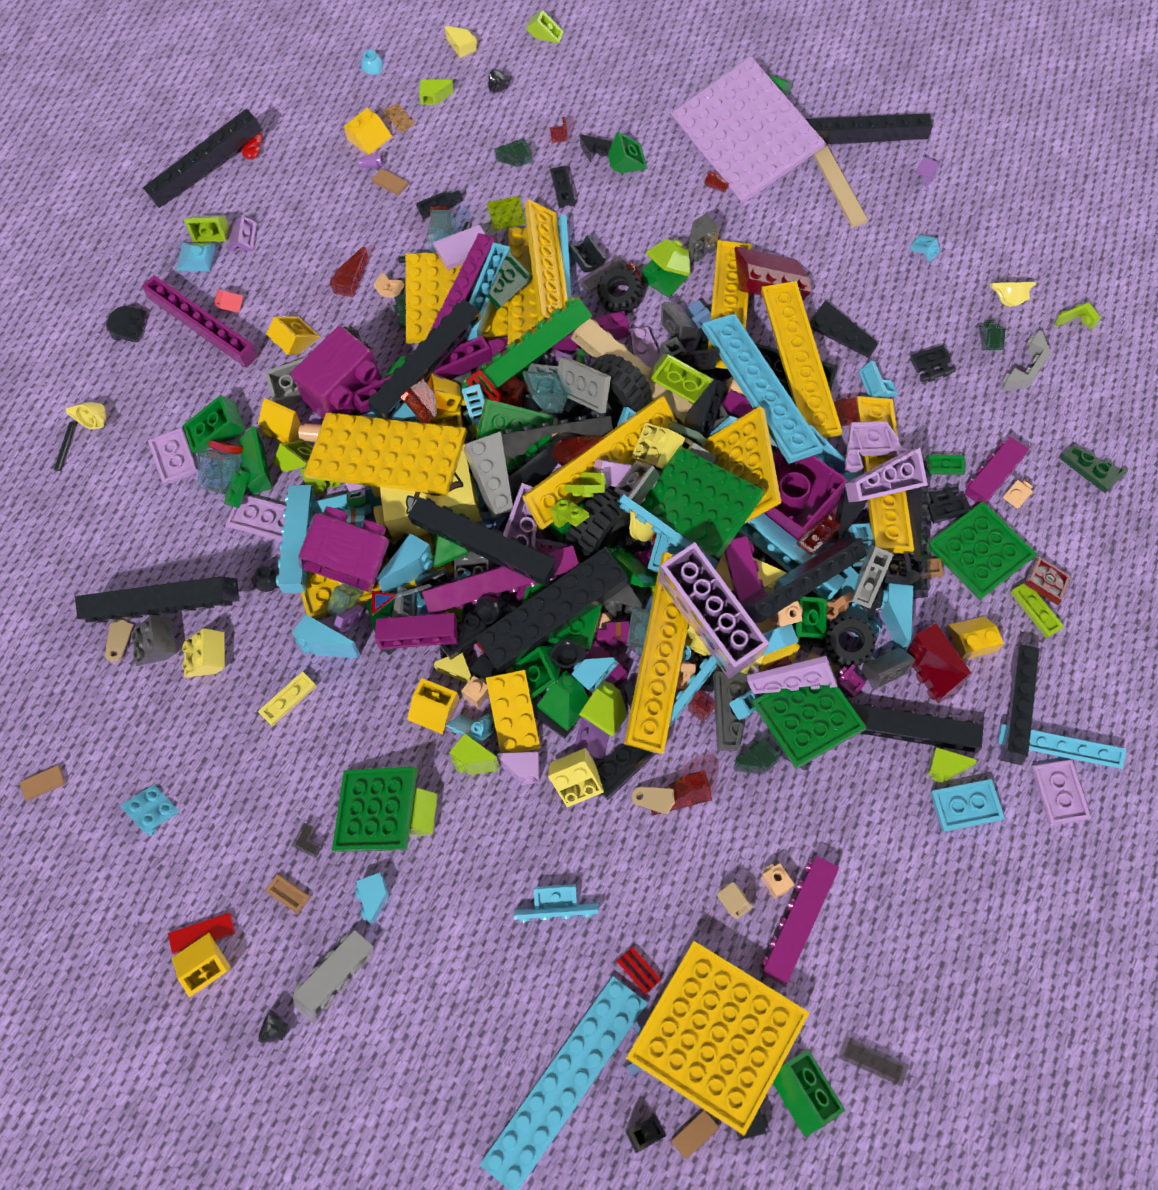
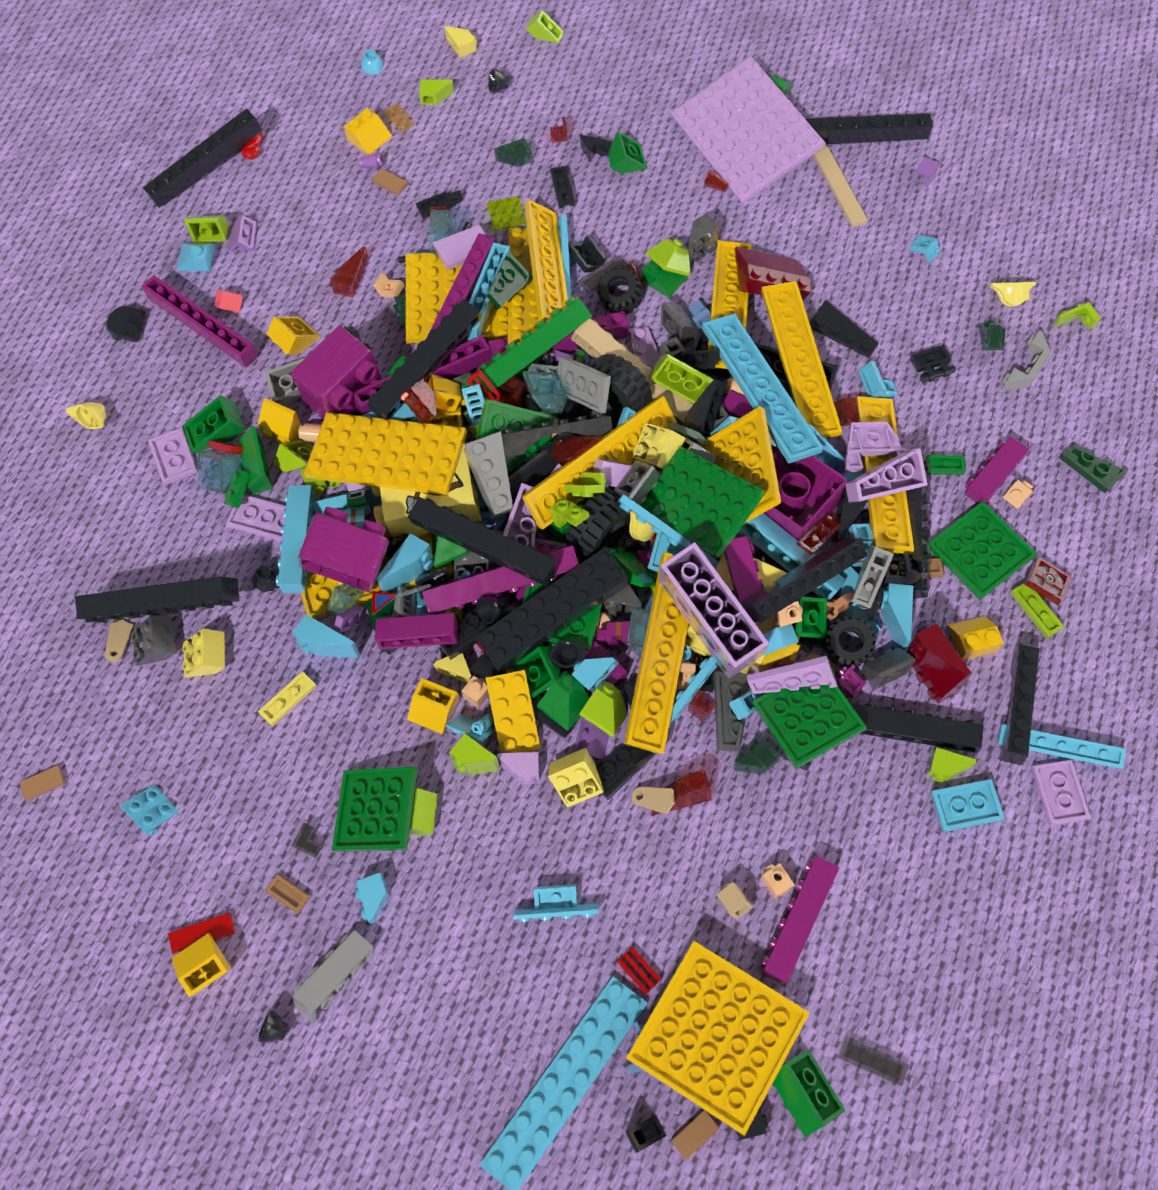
black bar [54,422,76,471] -> none
black plate [928,486,970,524] -> none

